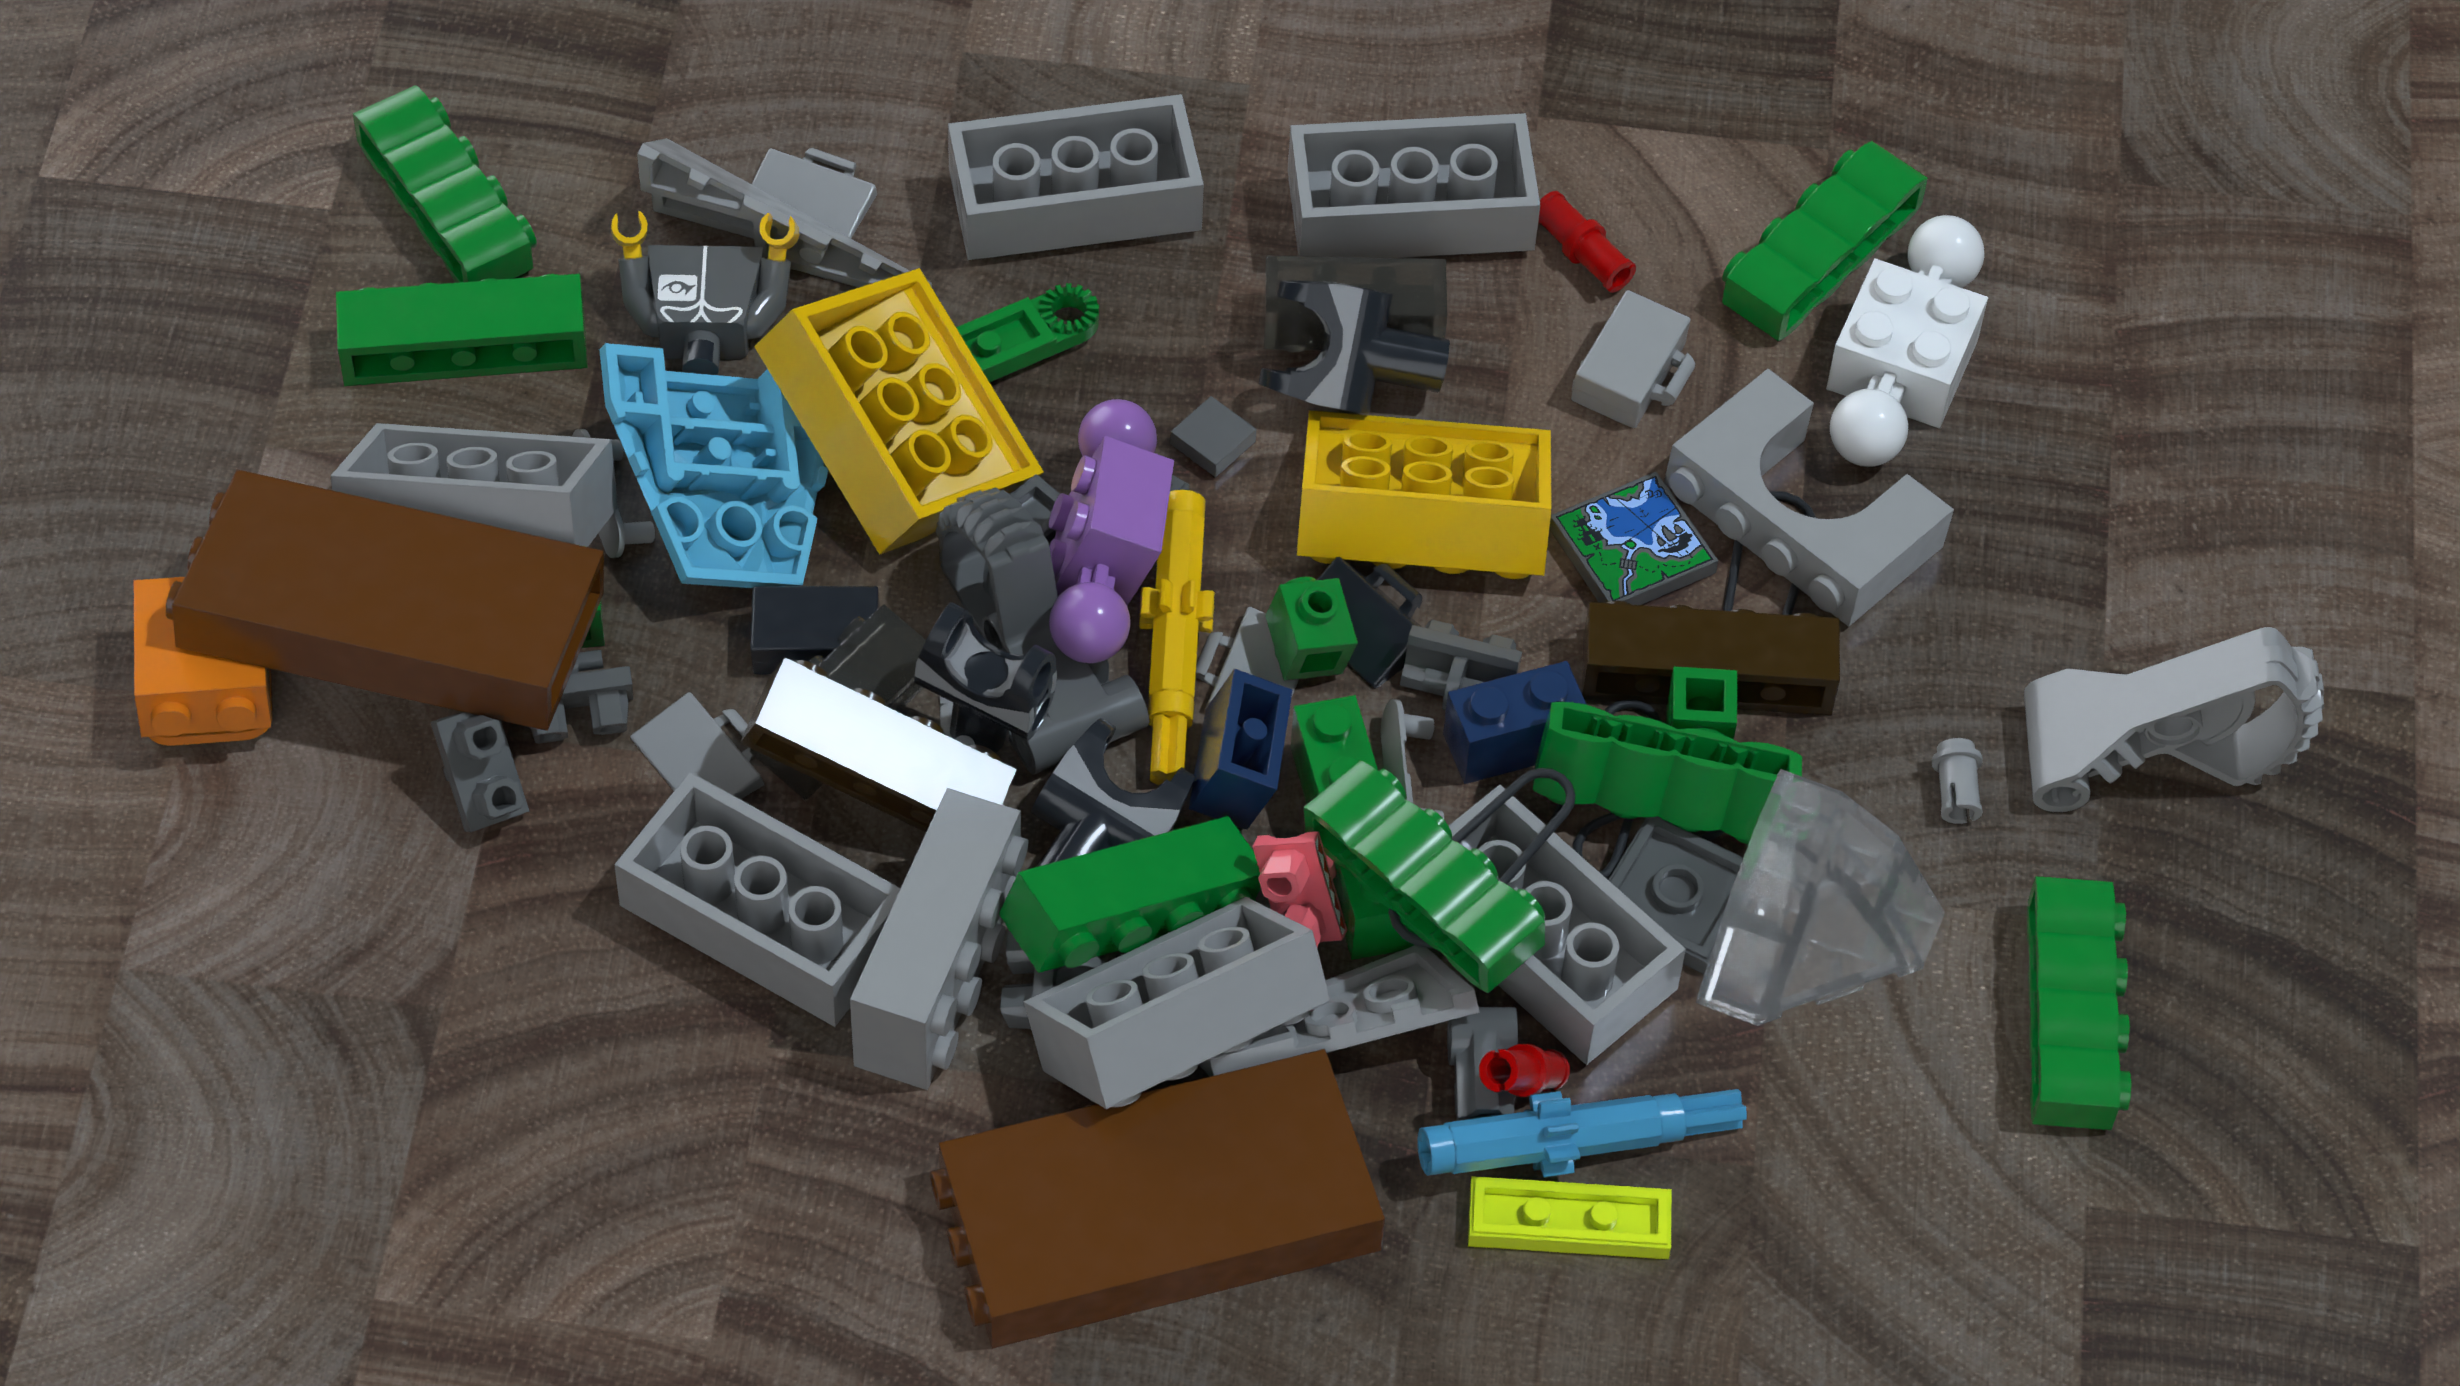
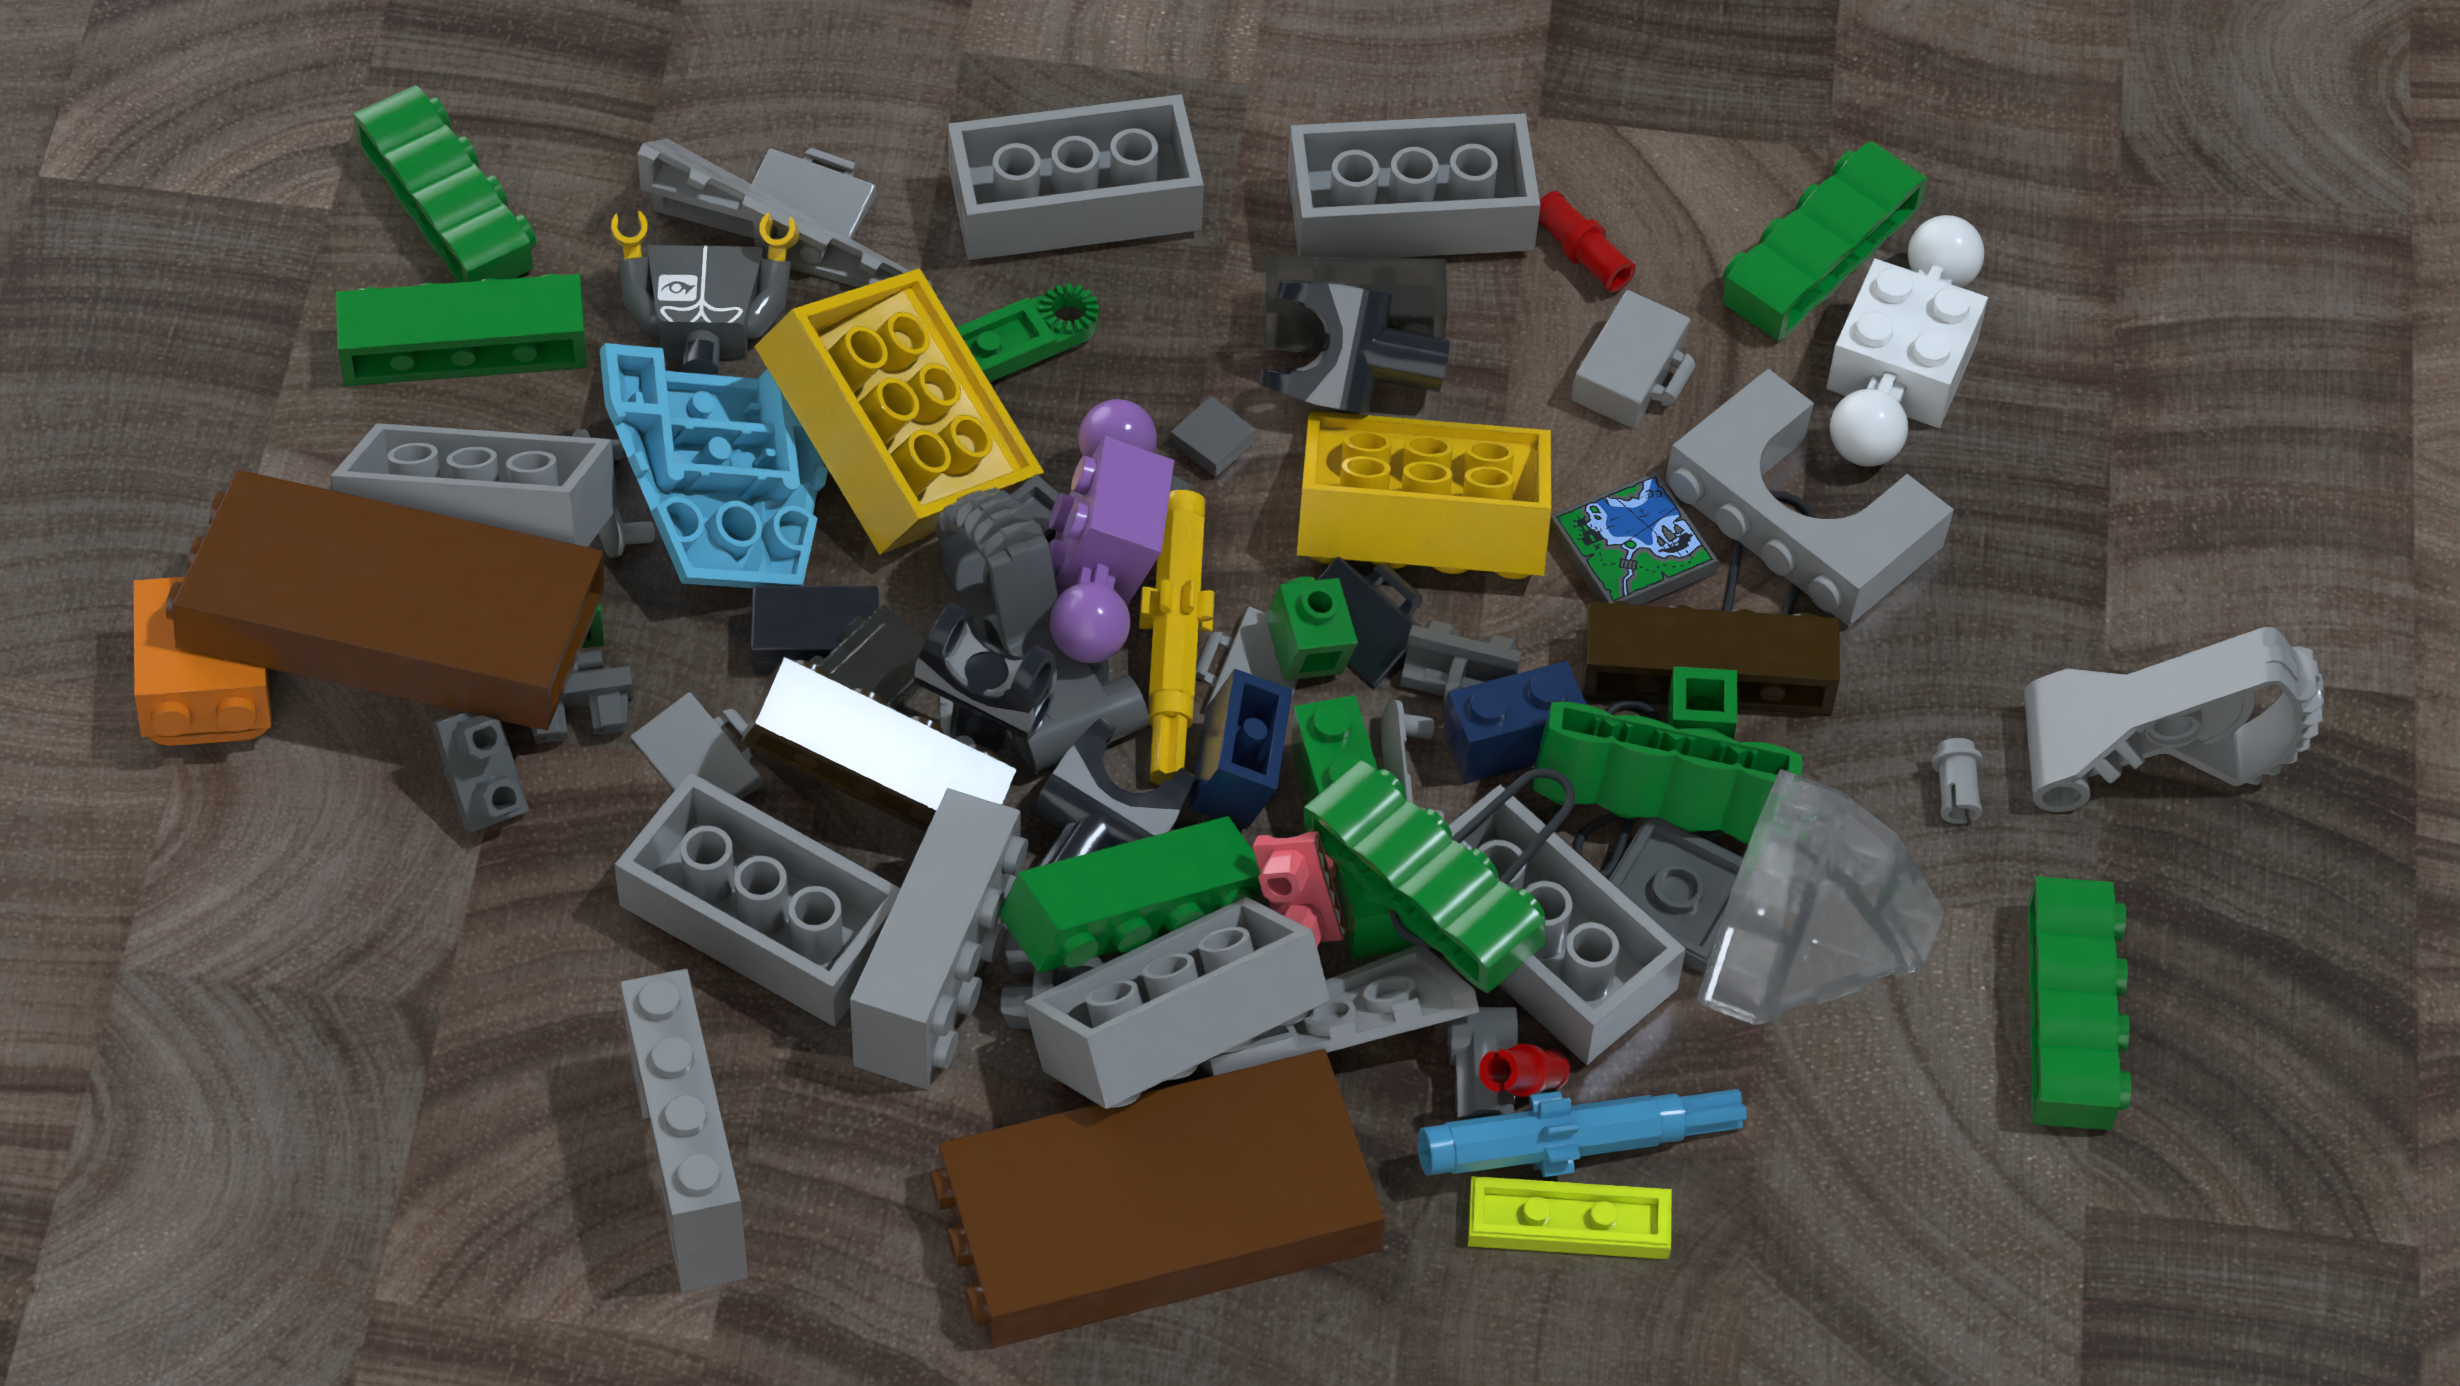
none -> light grey arch [621,969,748,1292]

